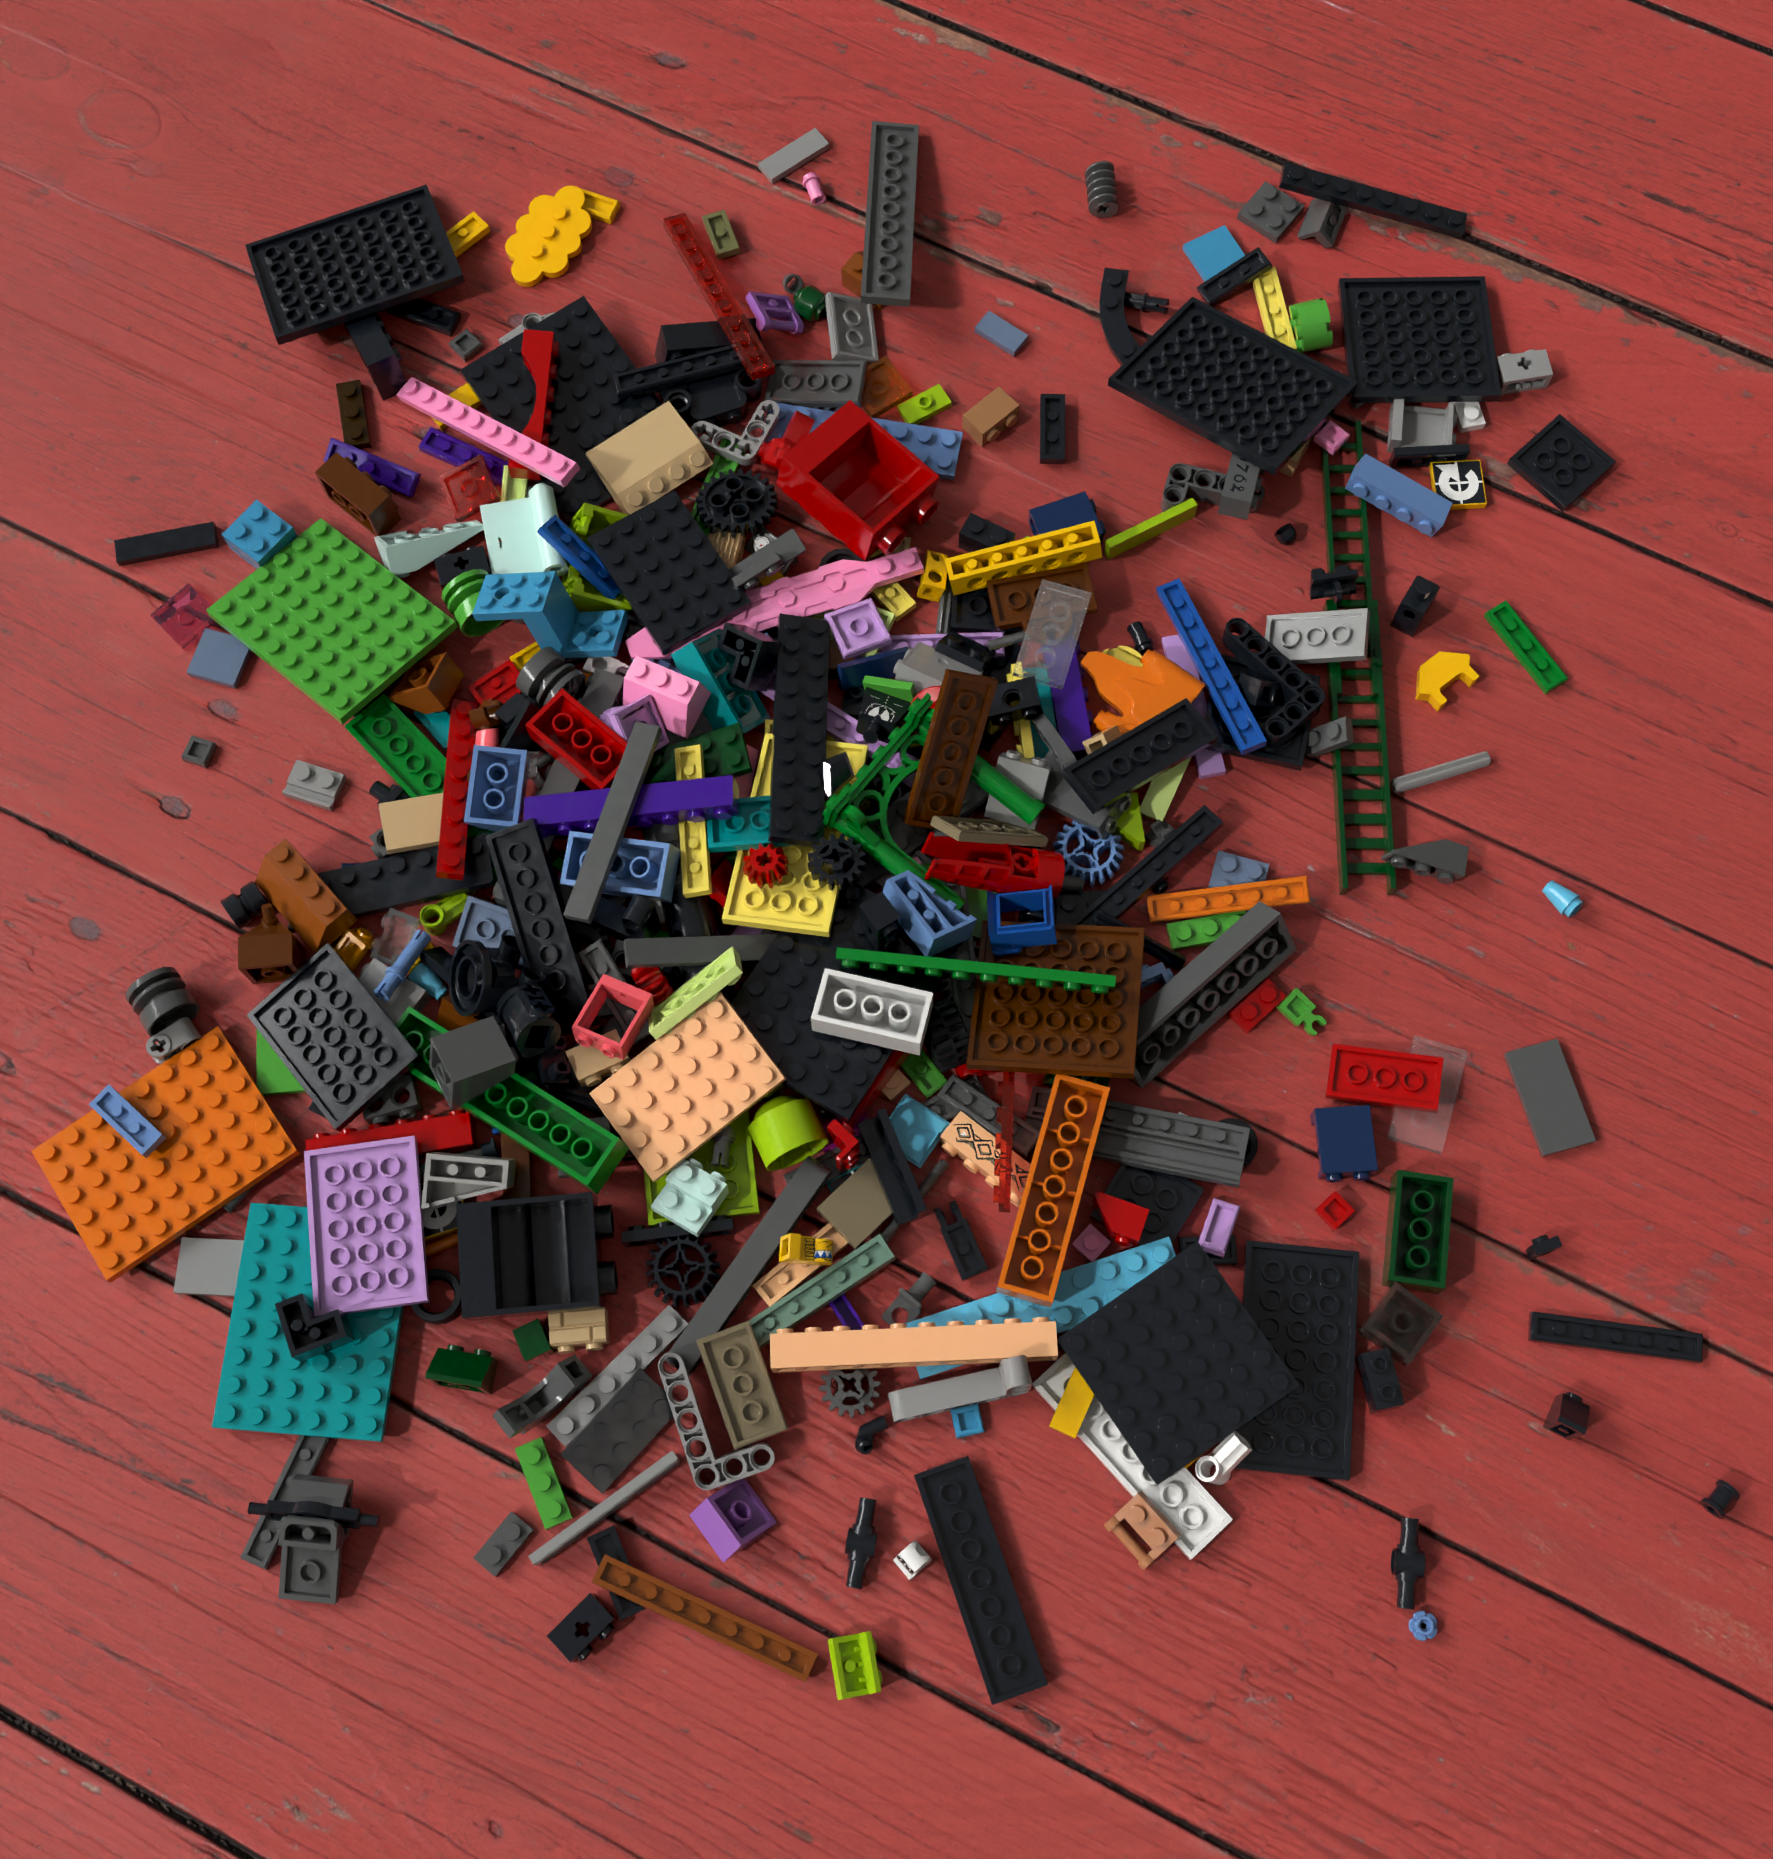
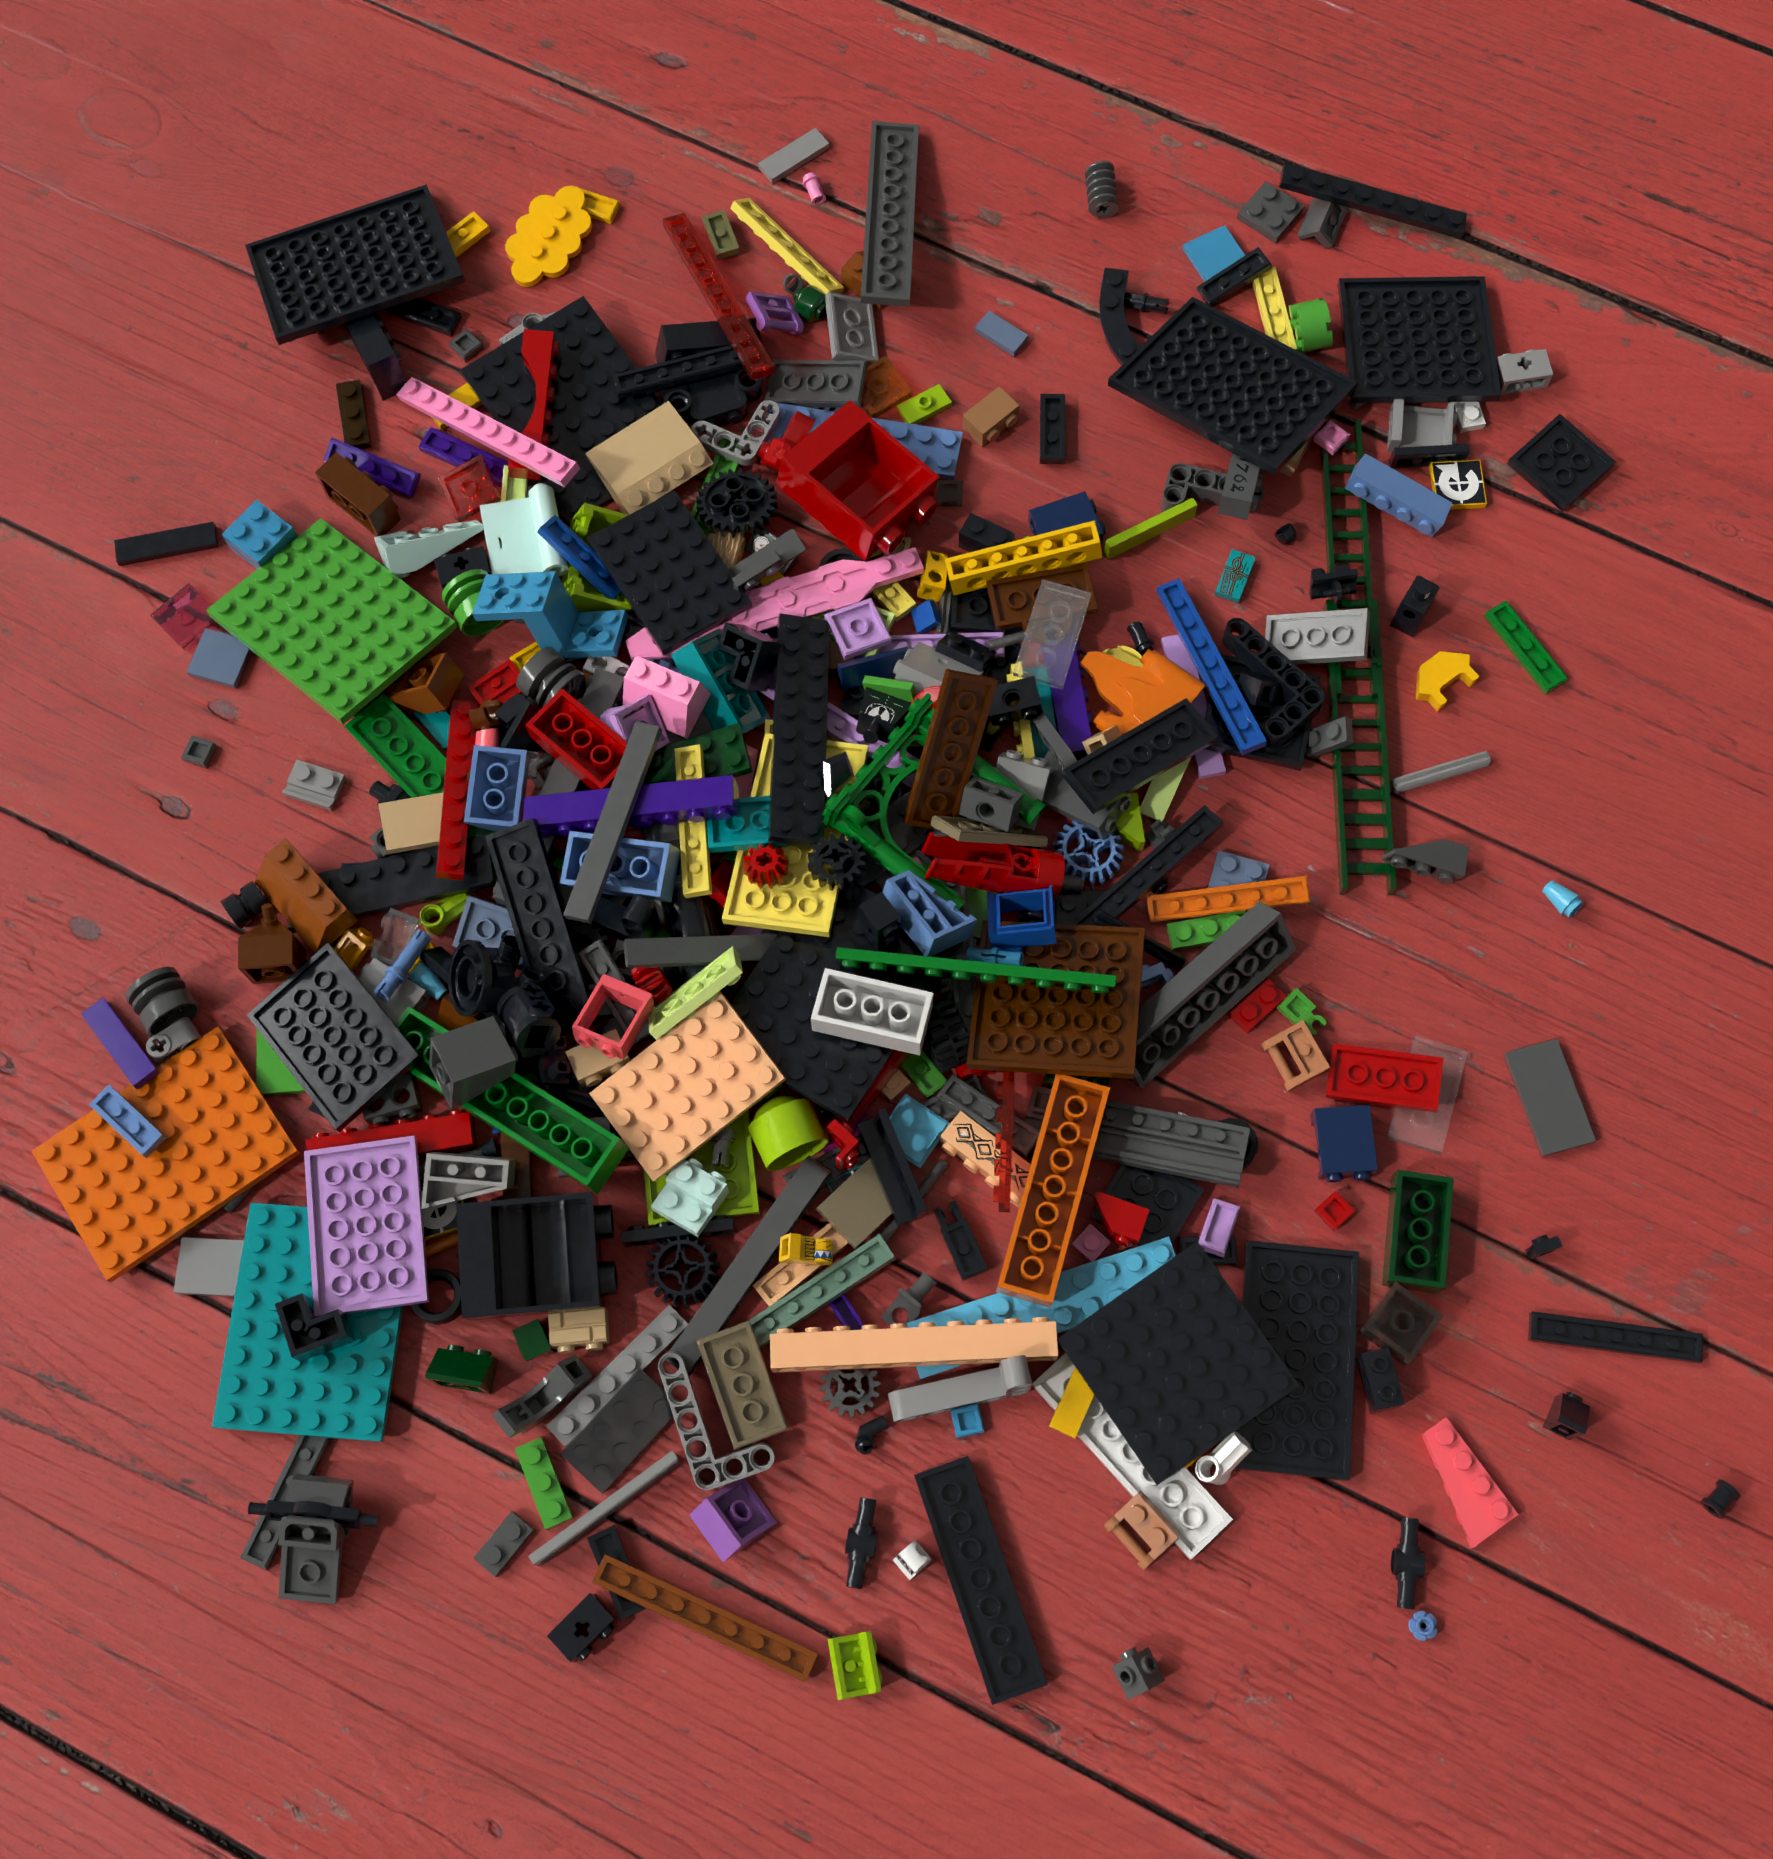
none -> dark purple tile [81,997,160,1090]
none -> light yellow plate [730,198,844,294]
none -> blue tile [911,599,941,634]
none -> clear smoke tile [938,480,963,507]
none -> dark grey brick [959,776,1023,832]
none -> dark azure pin [966,947,1024,966]
none -> dark grey brick [1112,1647,1165,1700]
none -> teal tile [1214,549,1256,603]
none -> nougat plate [1261,1020,1331,1092]
none -> coral wing [1421,1417,1519,1549]

